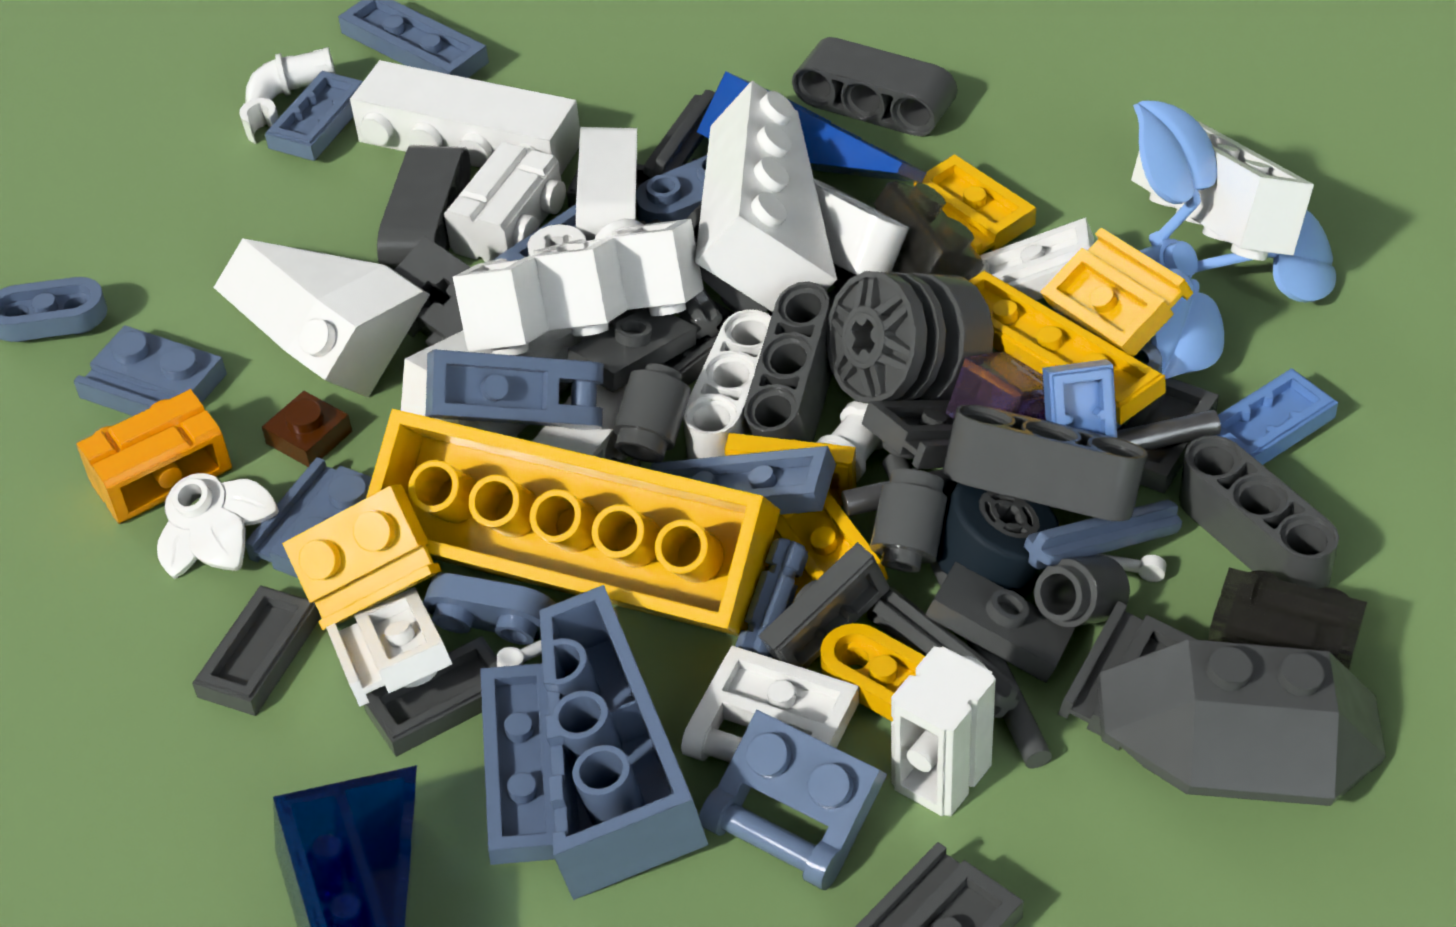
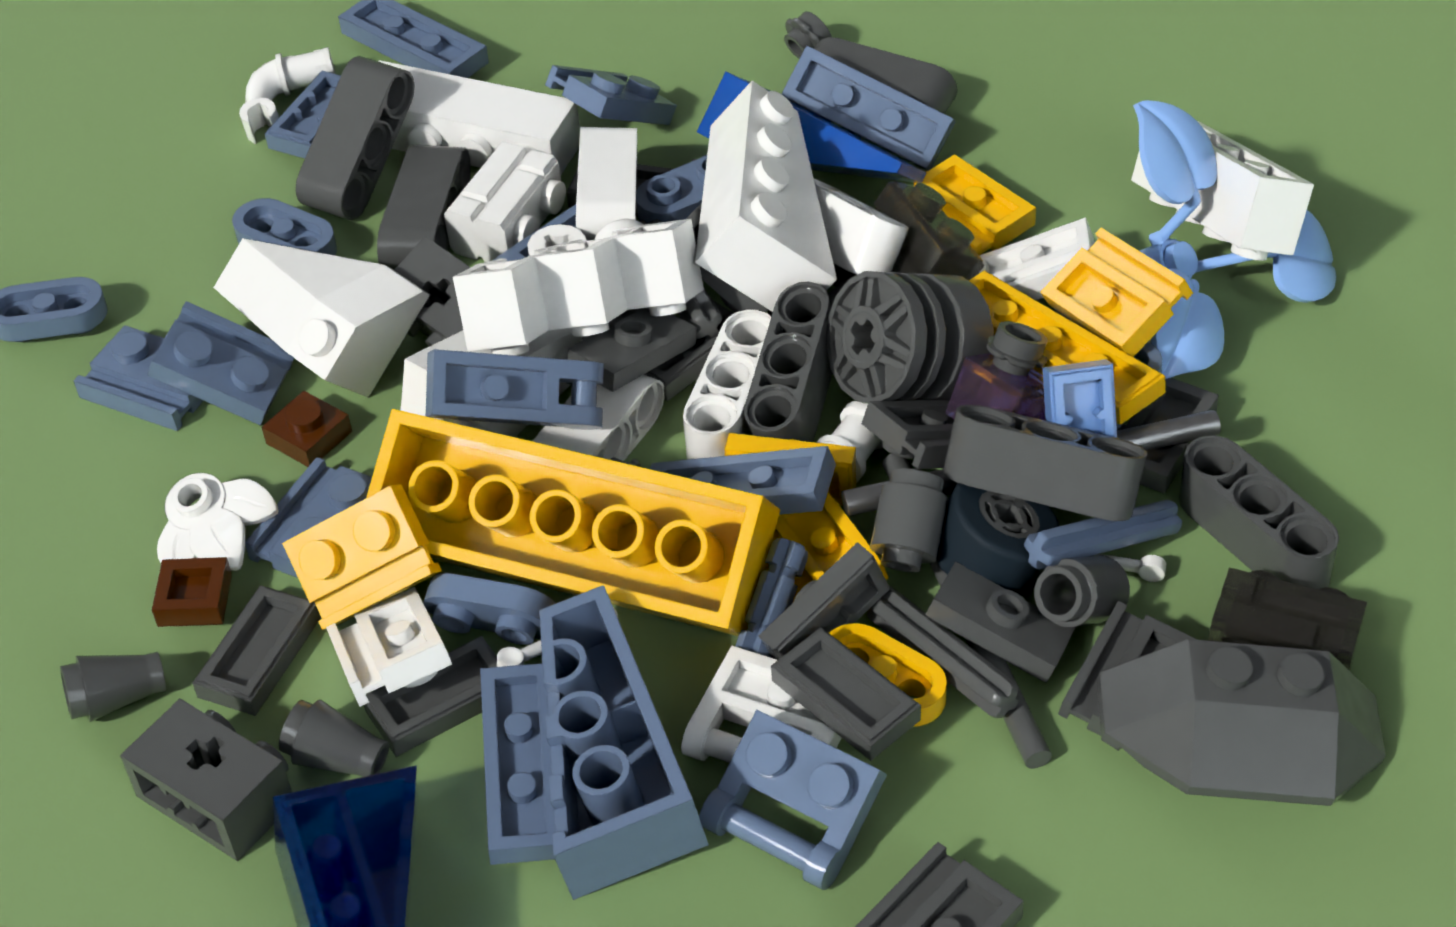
light orange brick [76,389,233,524] -> none
dark grey brick [613,363,691,463] -> none
dark grey axle [643,90,715,178] -> none
white brick [891,646,996,816] -> none
medium blue plate [1216,368,1338,465] -> none
none -> dark grey cone [60,652,166,722]
none -> dark grey brick [120,698,295,861]
none -> sand blue plate [147,301,294,426]
none -> reddish brown plate [152,557,232,627]
none -> sand blue plate [232,198,337,255]
none -> dark grey cone [279,700,389,781]
none -> dark grey beam [295,56,415,221]
none -> sand blue plate [545,65,677,125]
none -> dark grey tile [771,627,921,761]
none -> sand blue plate [782,45,956,171]
none -> dark grey plate [784,11,832,59]
none -> dark grey plate [986,321,1048,376]

